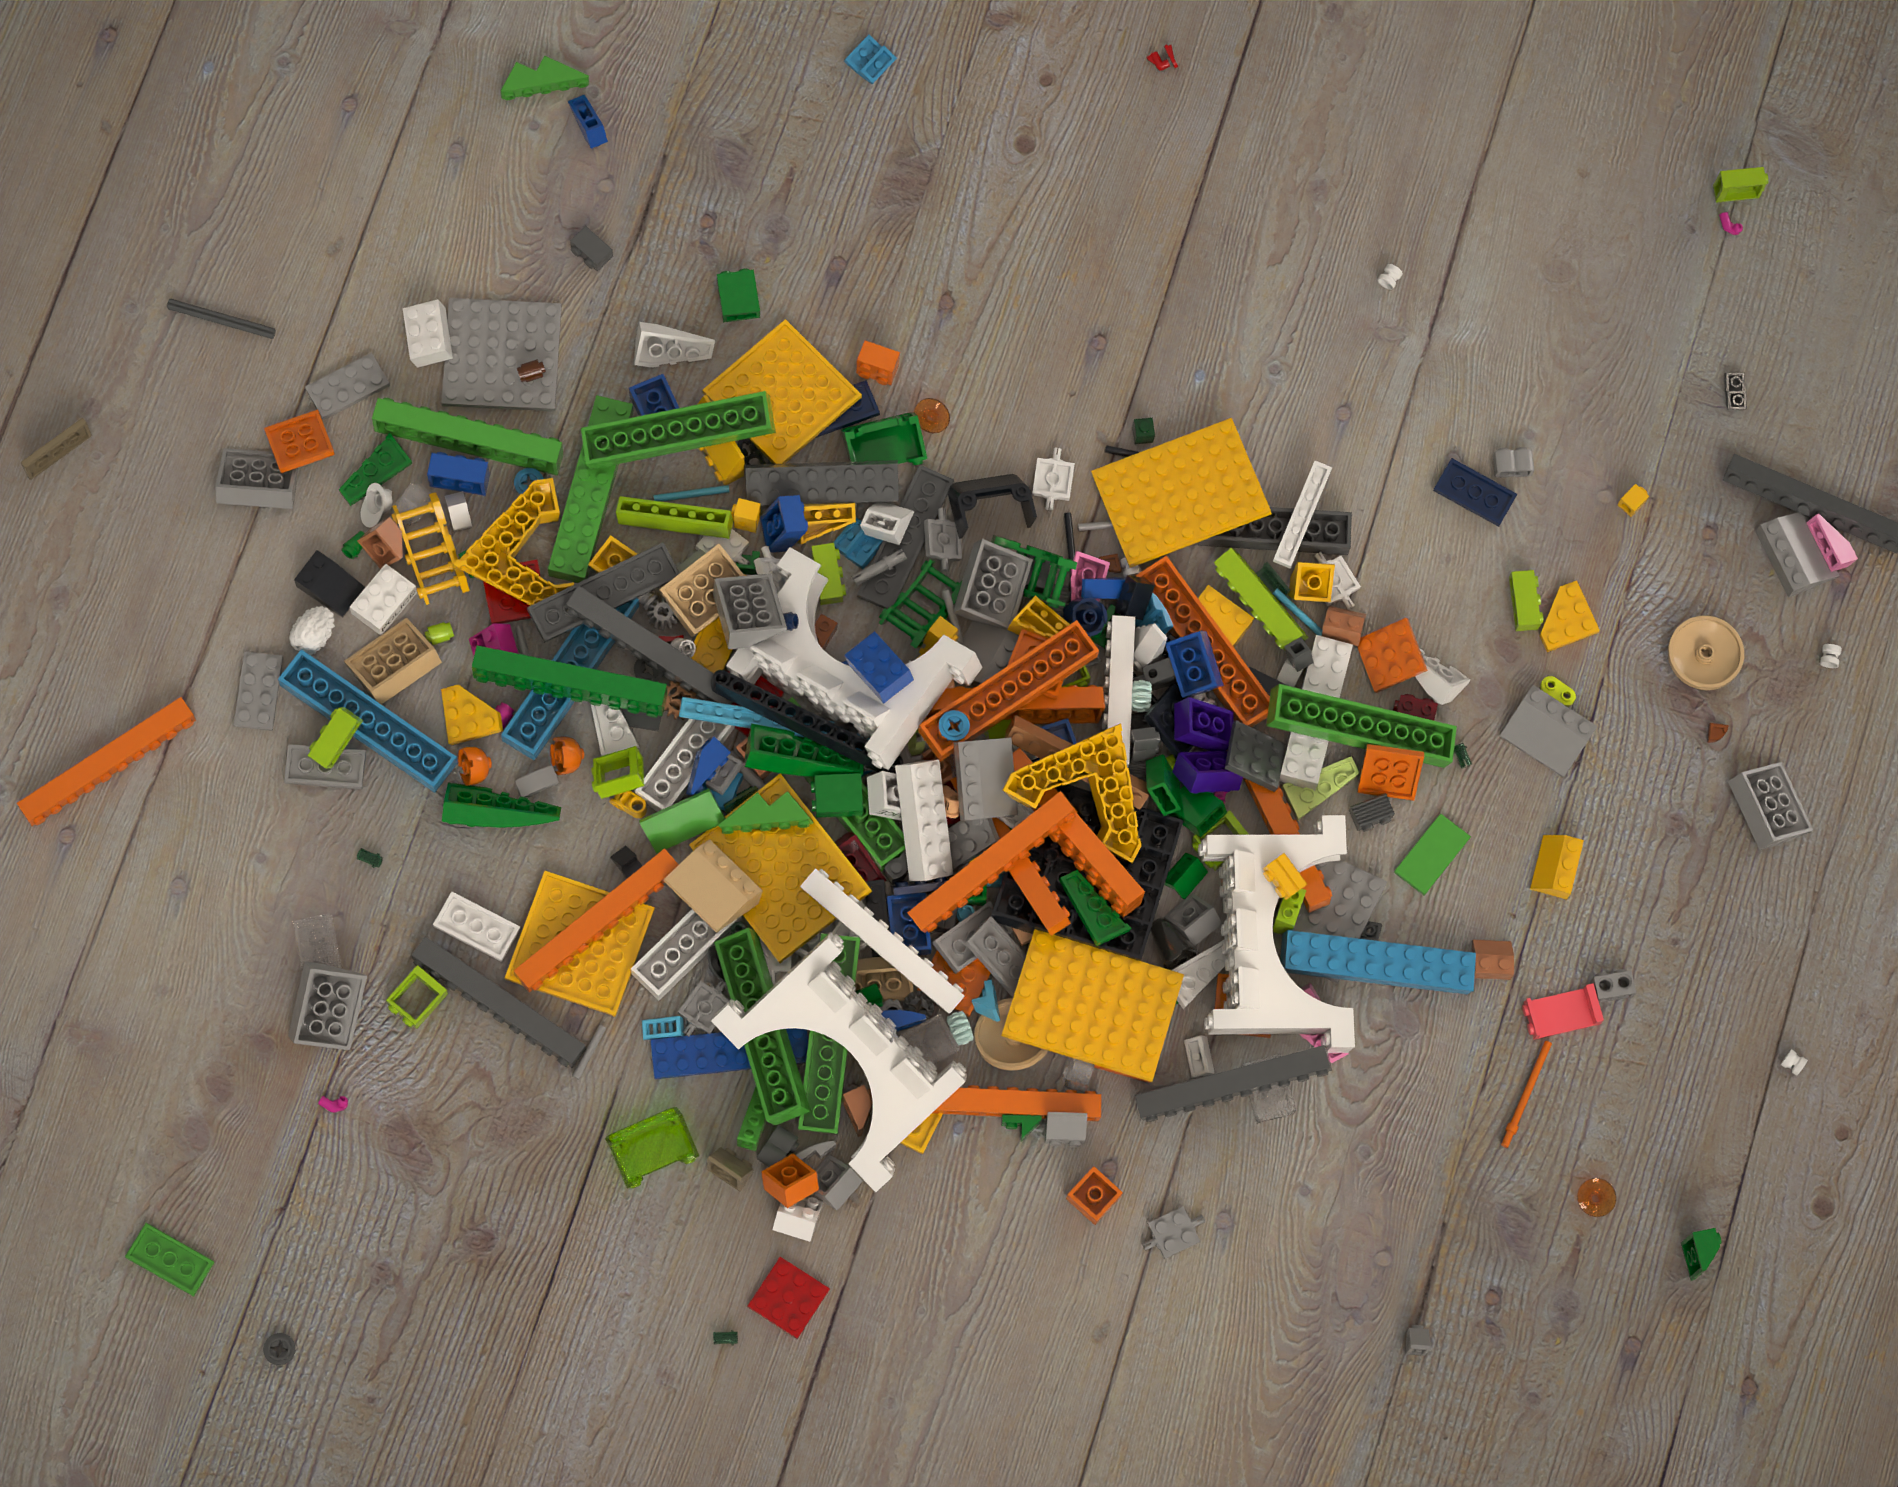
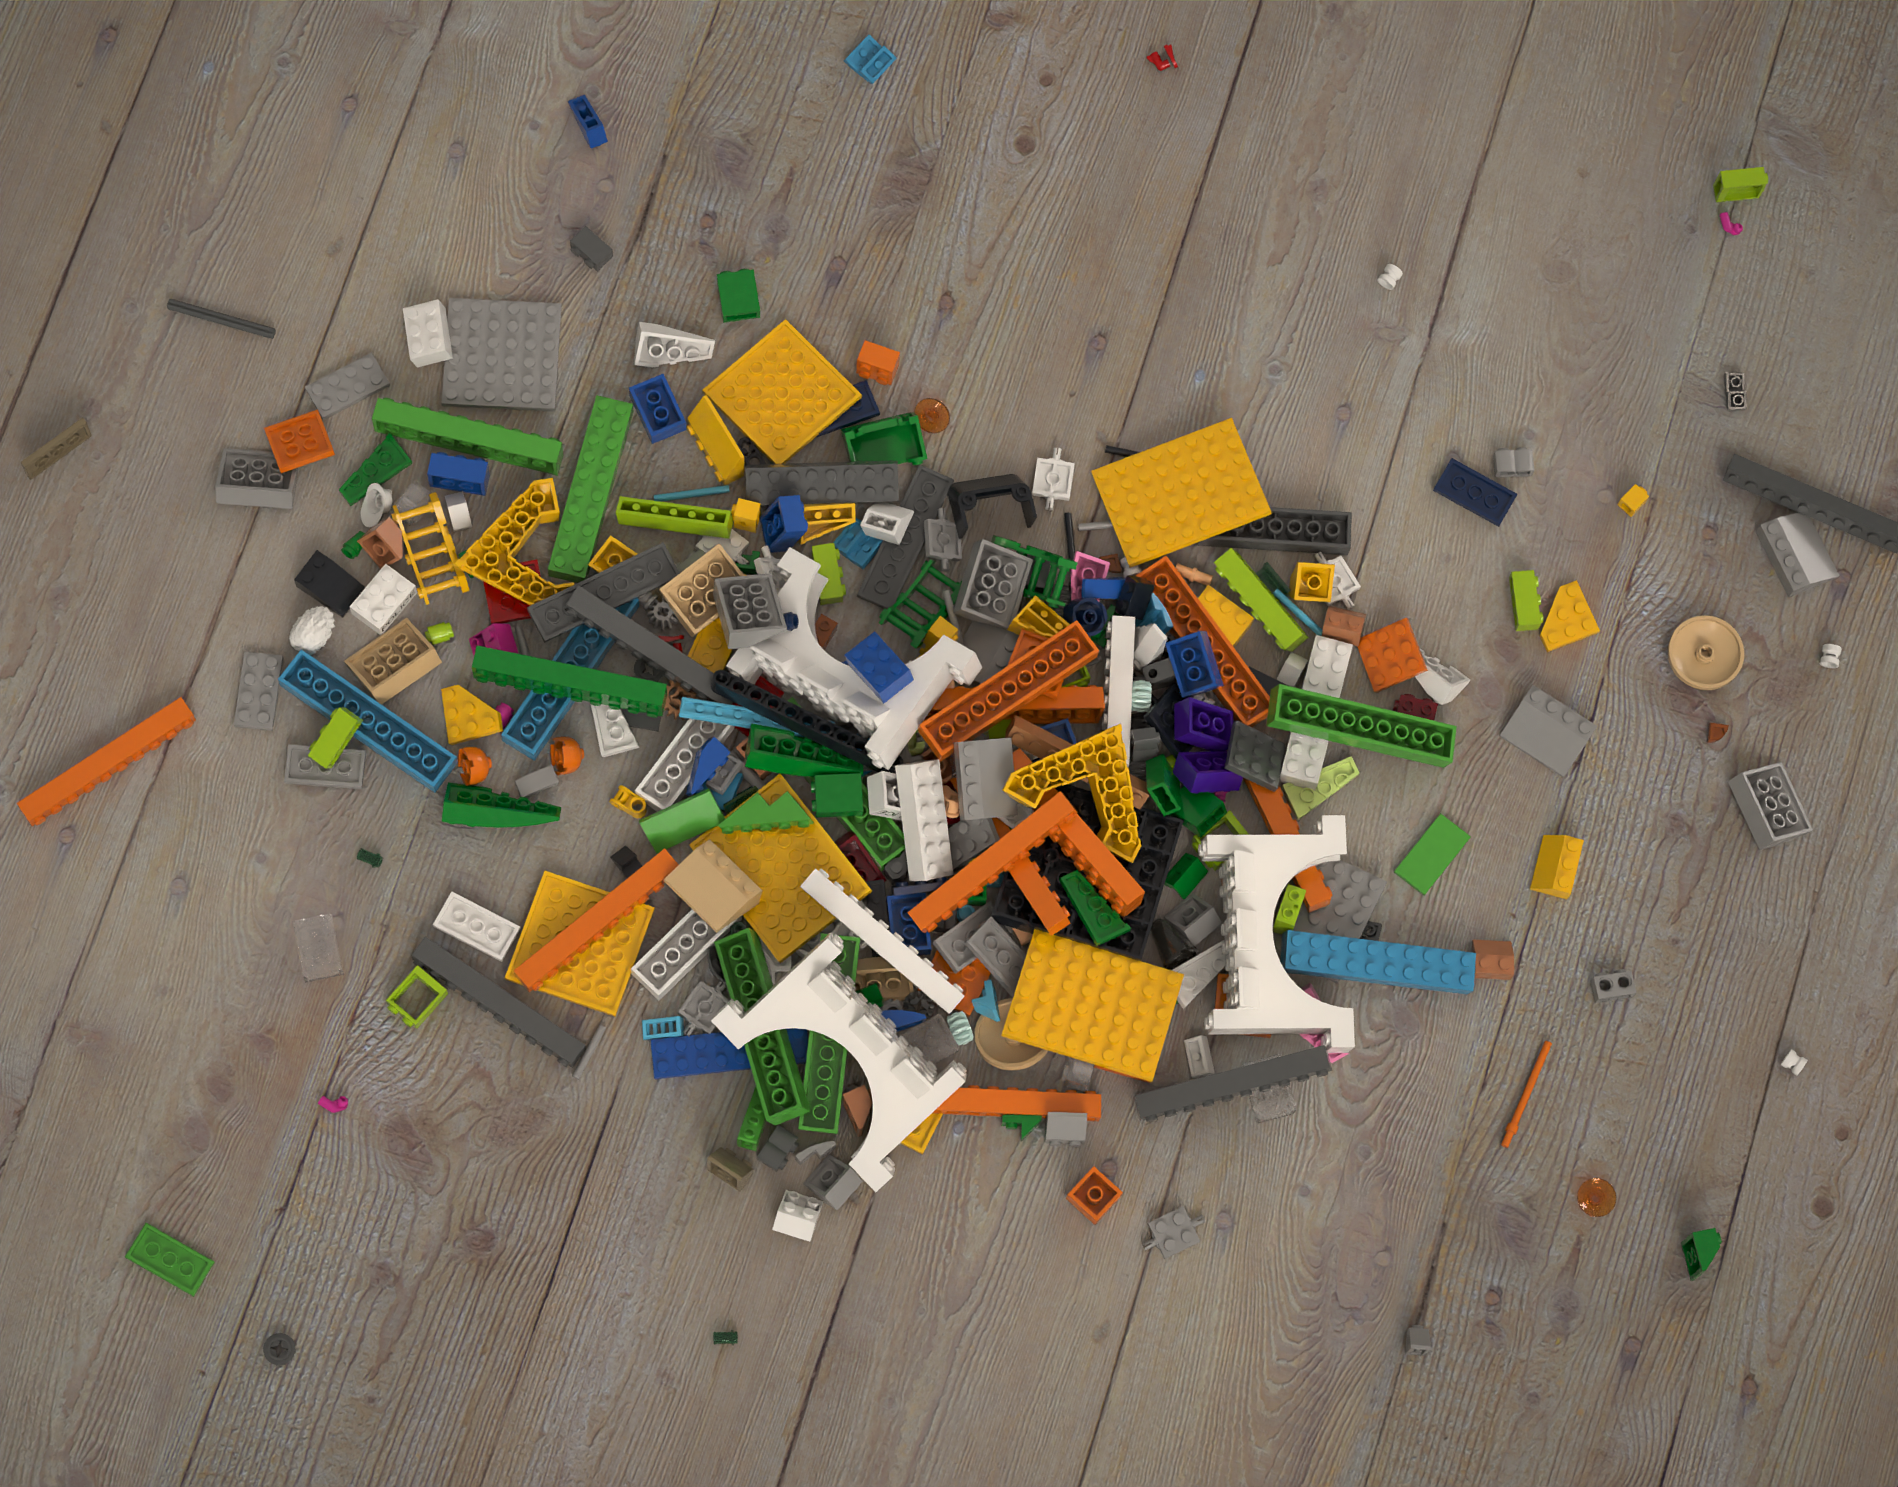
light grey slope [288,961,367,1050] -> none
bright green slope [501,56,589,100] -> none
dark azure gear [514,468,544,494] -> none
reddish brown brick [517,359,546,382] -> none
bright green brick [581,391,776,469] -> none
lime window [591,746,644,799] -> none
clear neon green windscreen [605,1107,699,1188] -> none
white wheel [670,638,696,658] -> none
red plate [747,1257,830,1340] -> none
orange brick [761,1154,819,1208] -> none
light grey pin [851,549,907,586] -> none
dark azure gear [939,710,970,741] -> none
dark green brick [1132,417,1155,445] -> none
yellow brick [1263,853,1307,900] -> none
white plate [1273,461,1332,568] -> none
dark grey brick [1284,637,1314,672] -> none
dark grey brick [1349,793,1395,832] -> none
orange plate [1357,744,1424,801] -> none
clear green pin [1454,743,1472,769] -> none
coral panel [1522,983,1604,1040] -> none
neon yellow plate [1540,676,1576,707] -> none
bright pink slope [1806,514,1858,572] -> none
none -> light nougat pin [1175,563,1213,586]

